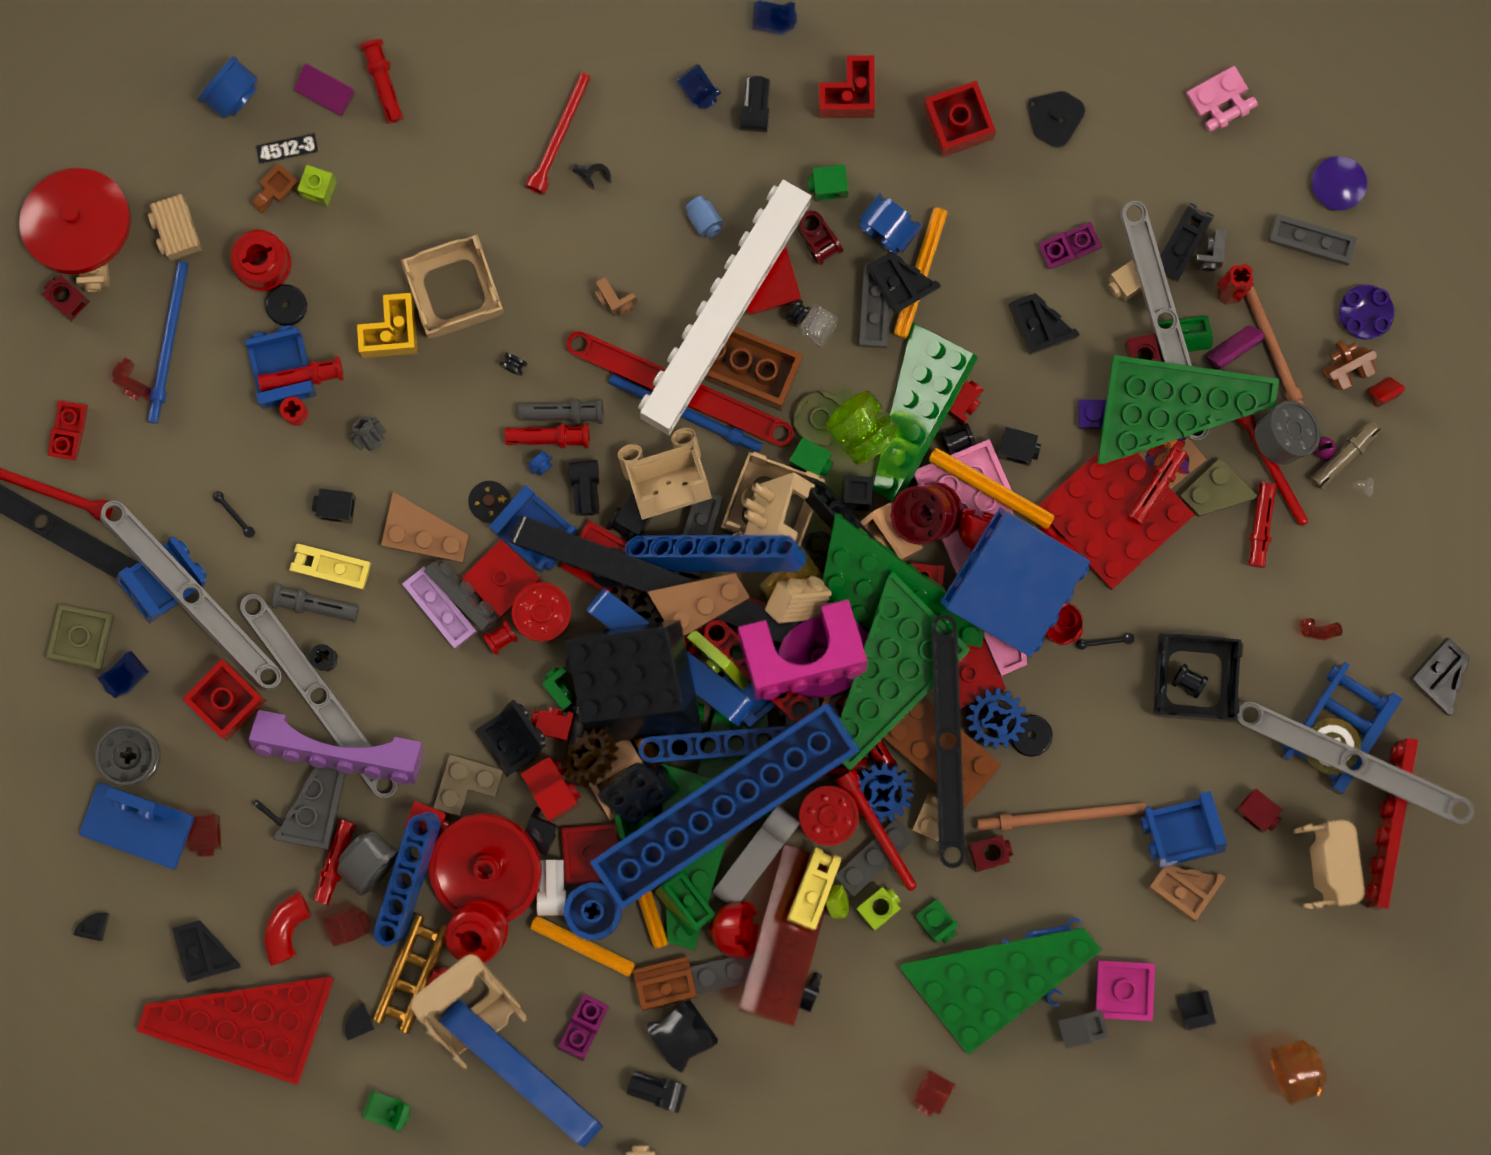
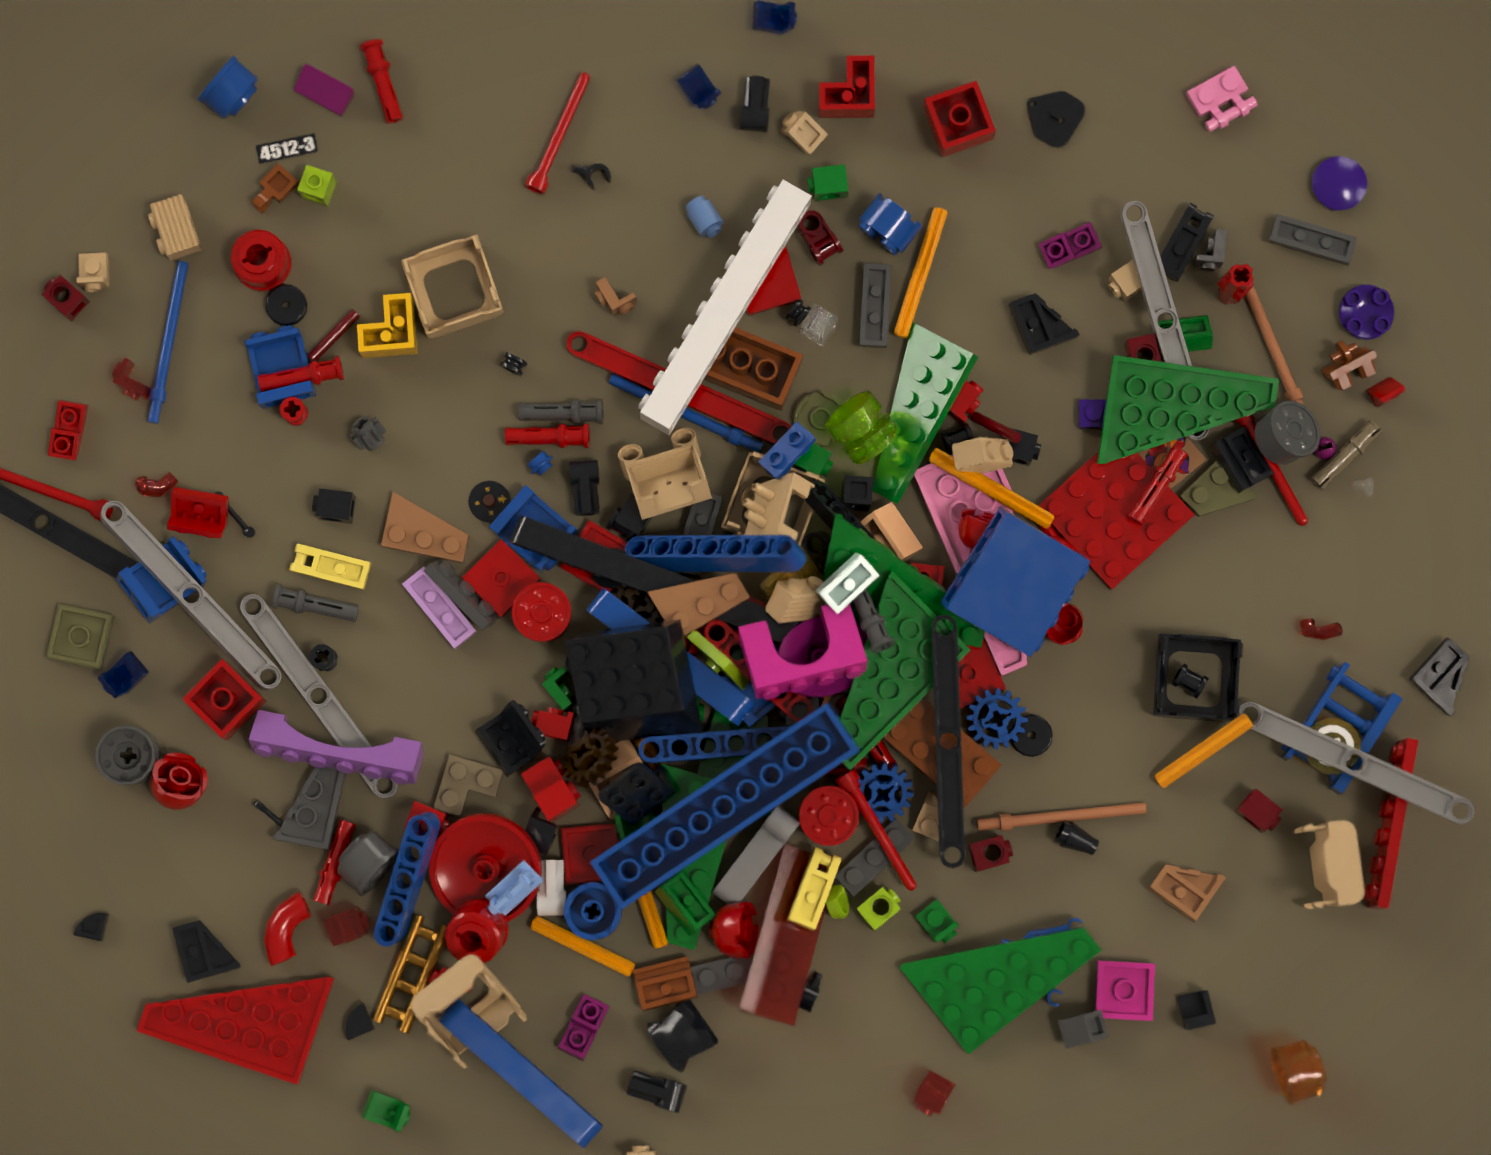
red dish [20,168,131,275] -> none
blue bracket [79,782,194,870] -> none
clear red brick [188,815,222,857] -> none
red bush [482,620,519,656] -> none
black wing [866,251,941,314] -> none
dark red wheel [890,481,963,545] -> none
black hinge [1076,633,1134,650] -> none
blue panel [1140,791,1227,868] -> none
magenta slope [1205,325,1265,370] -> none
red pin [1248,482,1277,568] -> none
none -> clear red arm [135,472,178,498]
none -> red cylinder [149,753,208,810]
none -> red bracket [167,487,229,538]
none -> dark red piece [307,309,360,361]
none -> light blue hinge [485,860,544,915]
none -> blue bracket [759,421,816,479]
none -> tan bracket [779,111,828,155]
none -> light aqua slope [815,553,879,614]
none -> dark grey pin [853,588,895,653]
none -> tan brick [952,437,1013,473]
none -> dark red piece [971,412,1021,443]
none -> black cone [1055,821,1099,855]
none -> light orange axle [1155,714,1253,788]
none -> black plate [1210,426,1274,493]

